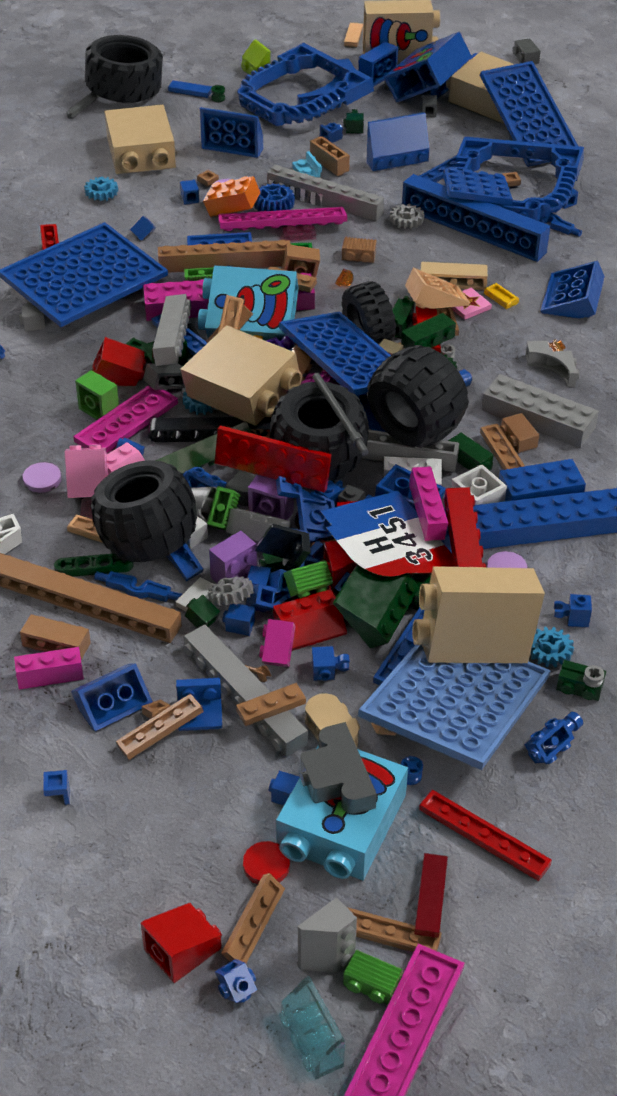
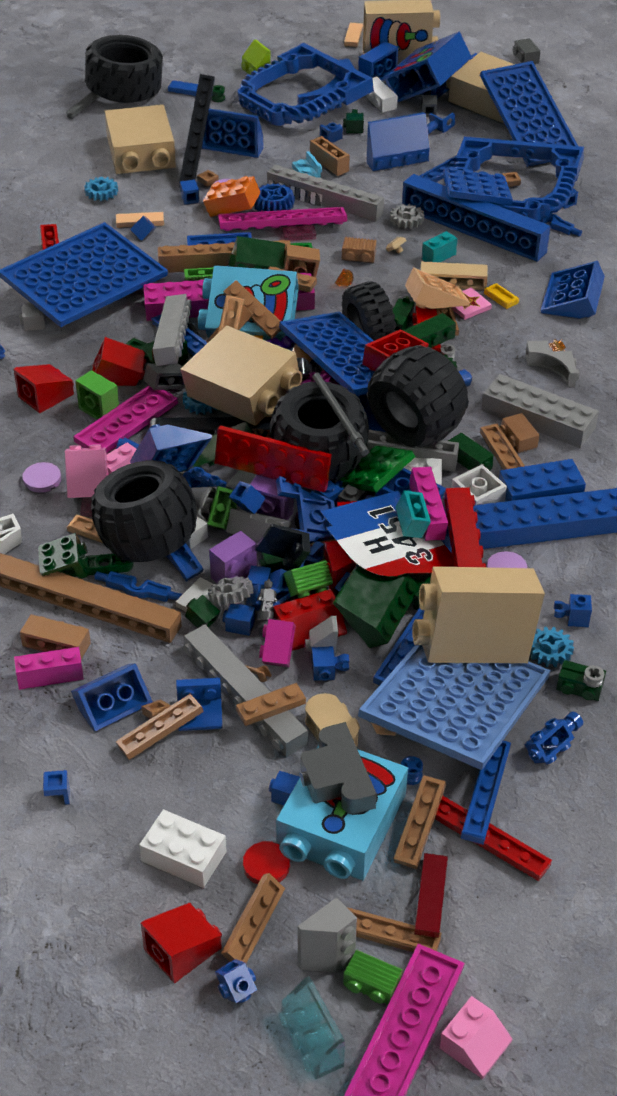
none -> red slope [13,364,74,413]
none -> dark green bracket [38,533,89,579]
none -> light nougat tile [116,212,164,228]
none -> blue slope [130,424,212,472]
none -> white brick [139,809,226,888]
none -> black plate [179,74,215,188]
none -> medium nougat plate [223,280,281,339]
none -> dark green slope [228,236,285,269]
none -> blue brick [229,481,265,514]
none -> dark grey piece [257,580,277,620]
none -> black gear [297,358,312,380]
none -> light grey slope [305,616,338,661]
none -> green plate [340,445,416,493]
none -> red slope [362,329,429,371]
none -> white brick [365,77,398,112]
none -> tan piece [386,237,406,254]
none -> medium nougat plate [394,775,446,869]
none -> teal brick [395,490,431,538]
none -> teal brick [422,231,458,263]
none -> blue bracket [427,112,455,135]
none -> bright pink slope [440,996,512,1079]
none -> blue tile [461,741,511,845]

